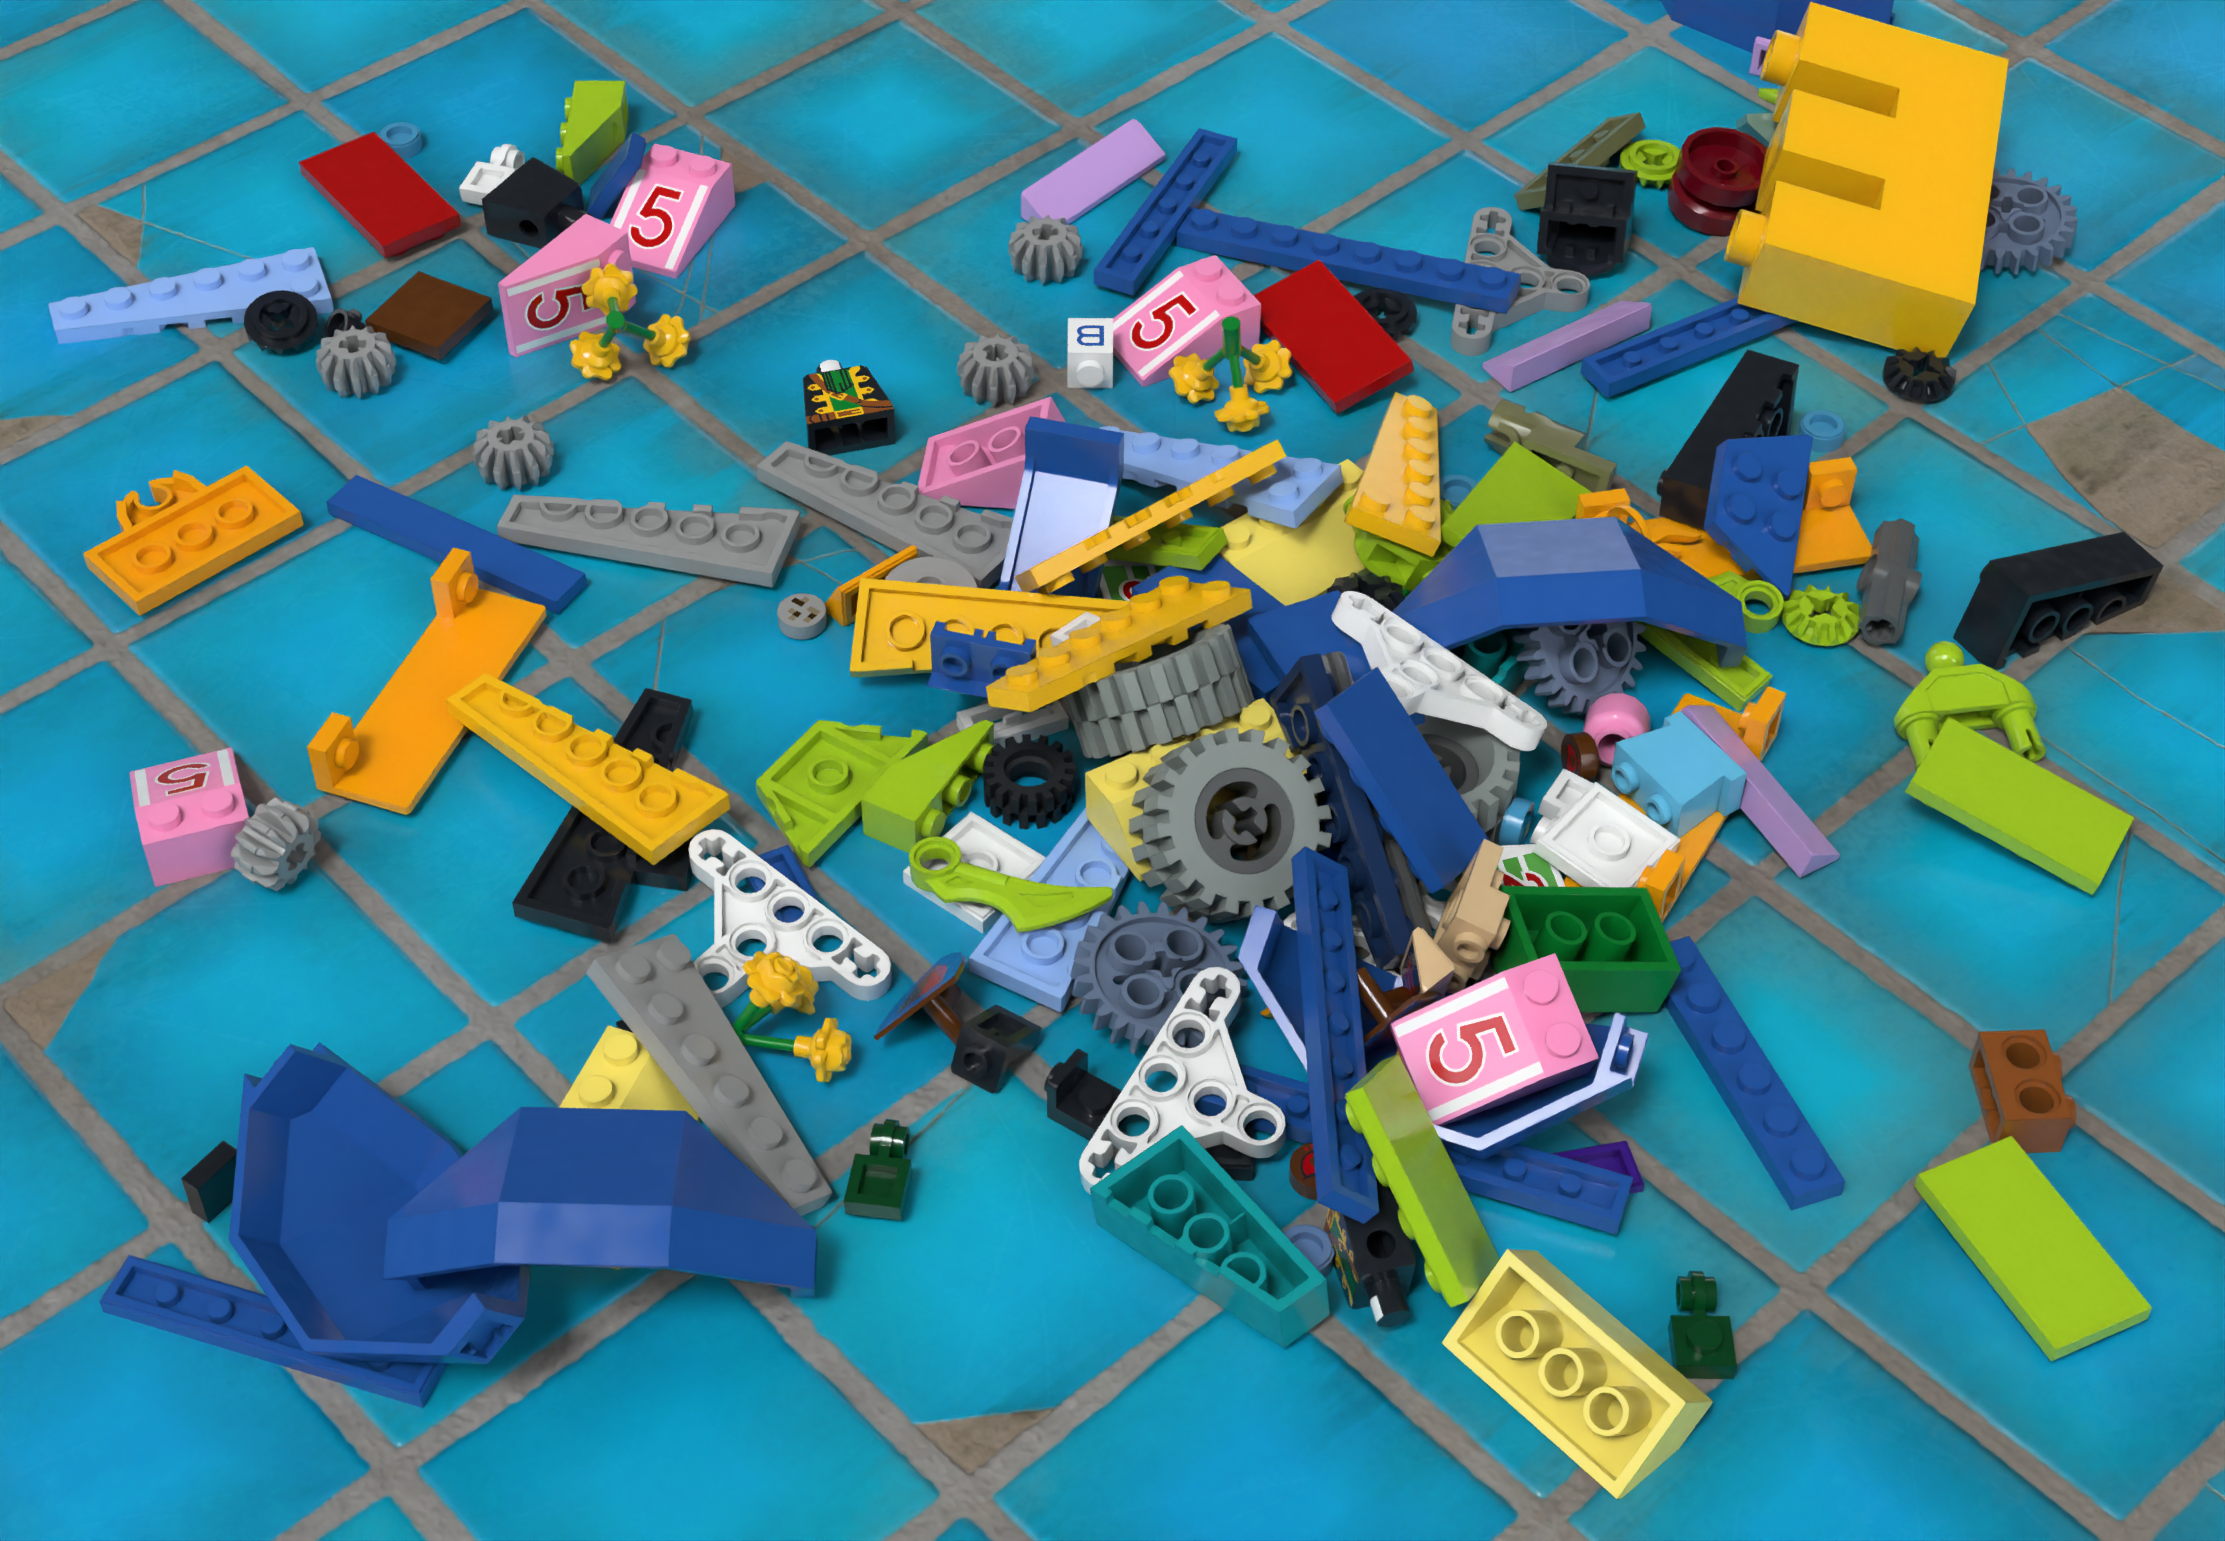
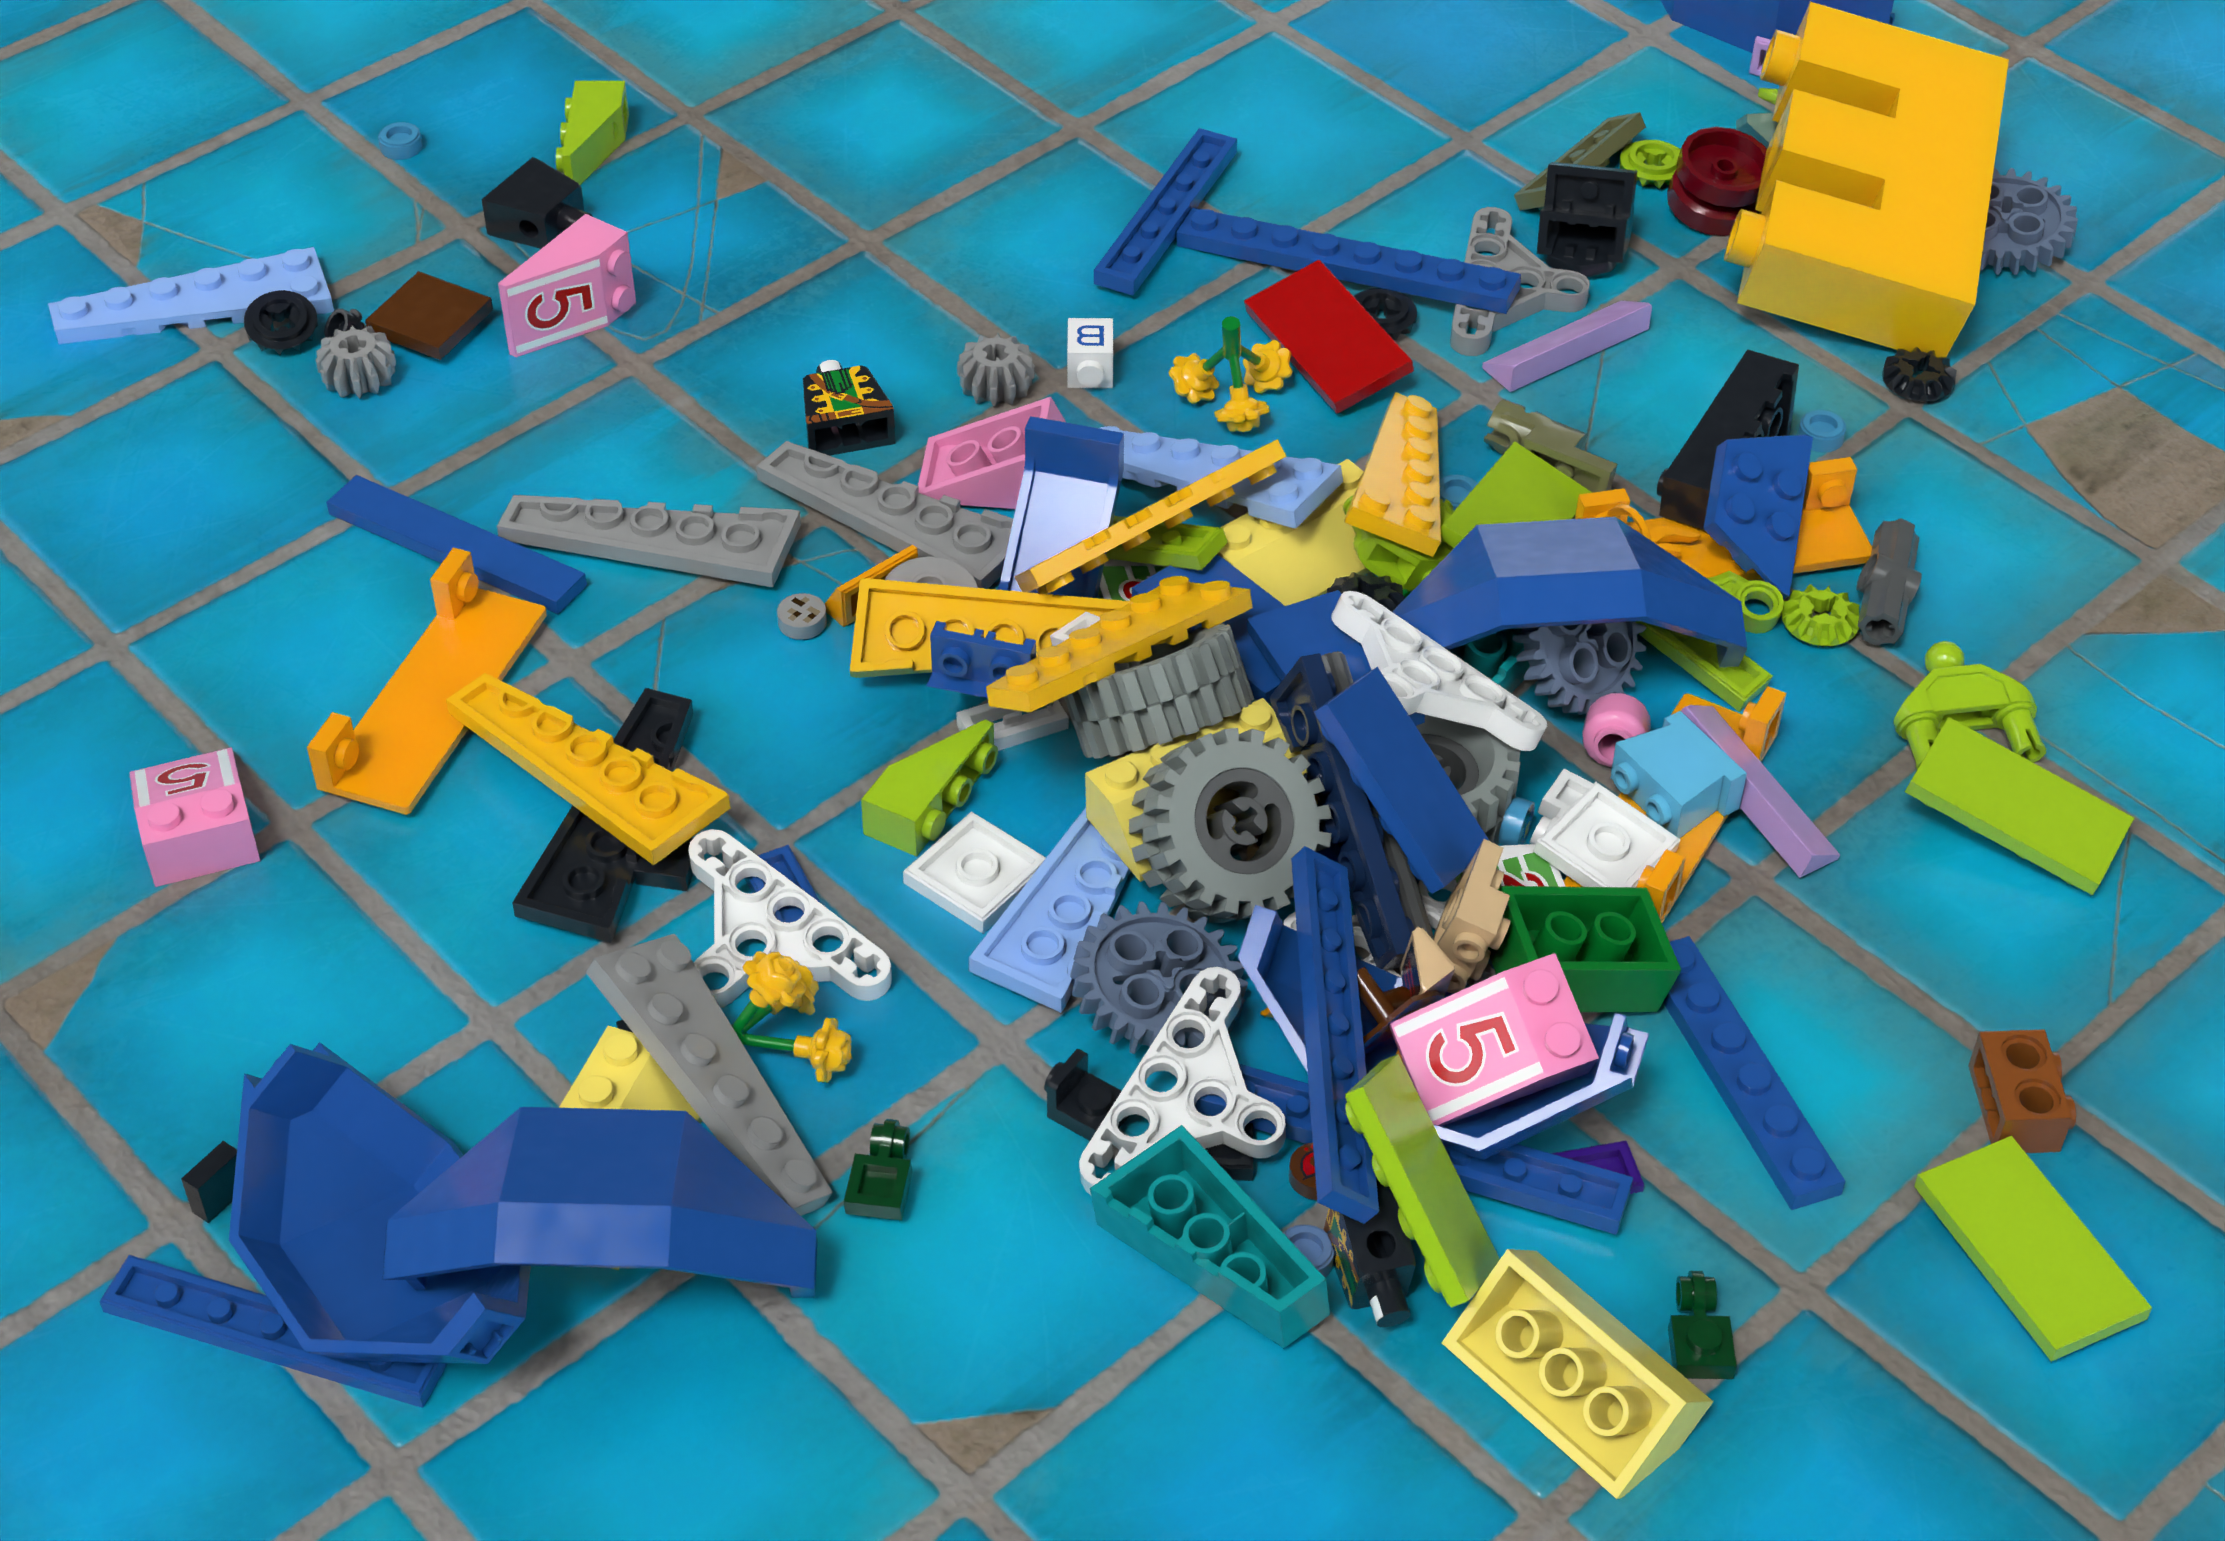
light orange plate [83,465,304,616] -> none
light grey gear [231,797,321,891] -> none
red tile [299,132,461,258] -> none
white plate [459,144,525,205] -> none
light grey gear [473,415,554,491] -> none
yellow plant [569,263,691,381] -> none
blue tile [586,132,646,220] -> none
bright pink slope [610,144,735,279] -> none
lime wing [756,720,928,868] -> none
reddish brown shield [874,952,967,1046] -> none
lime piece [908,836,1113,933] -> none
black bracket [951,1004,1042,1093] -> none
black tyre [983,734,1076,829] -> none
light grey gear [1008,214,1083,285] -> none
lavender slope [1021,119,1166,225] -> none
bright pink slope [1113,255,1261,387] -> none
reddish brown tile [1561,732,1599,782] -> none
blue plate [1580,297,1798,398] -> none
black wedge [1953,532,2164,671] -> none

